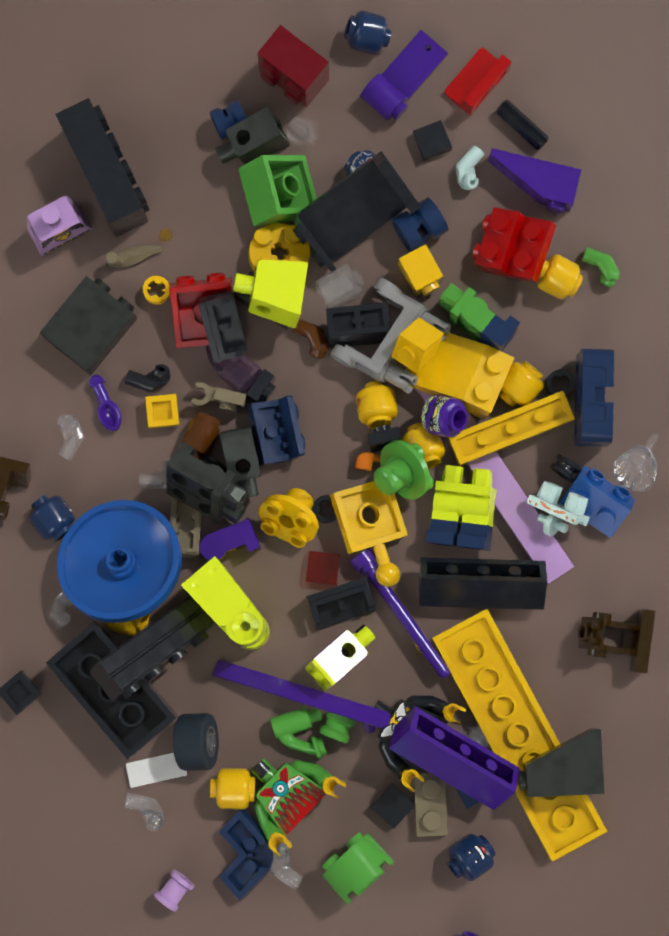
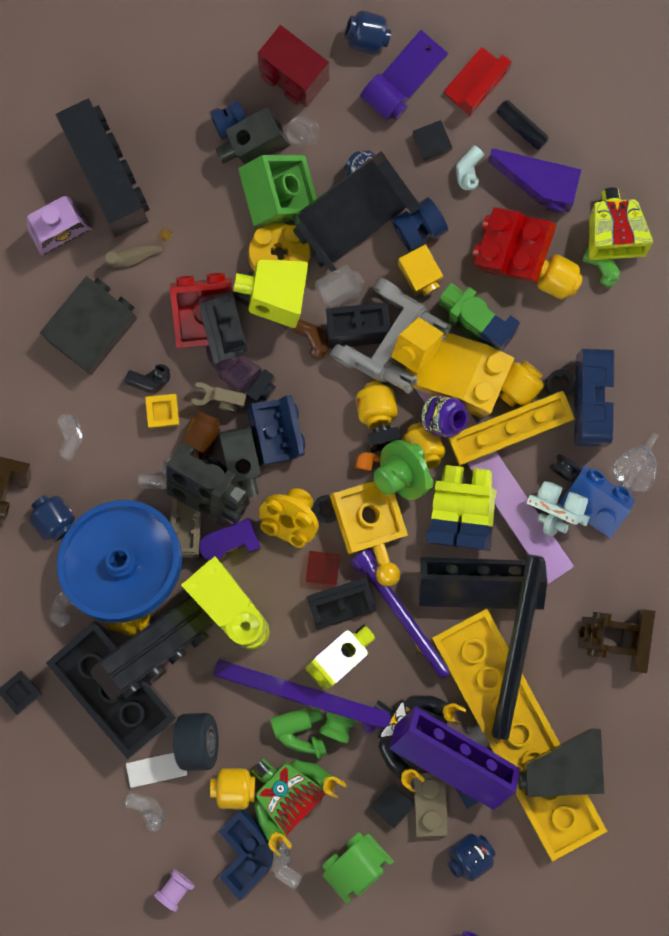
dark purple piece [89,375,122,431] -> none
yellow bush [143,276,170,305] -> none
none -> black axle [492,555,545,740]
none -> torso [589,187,653,261]

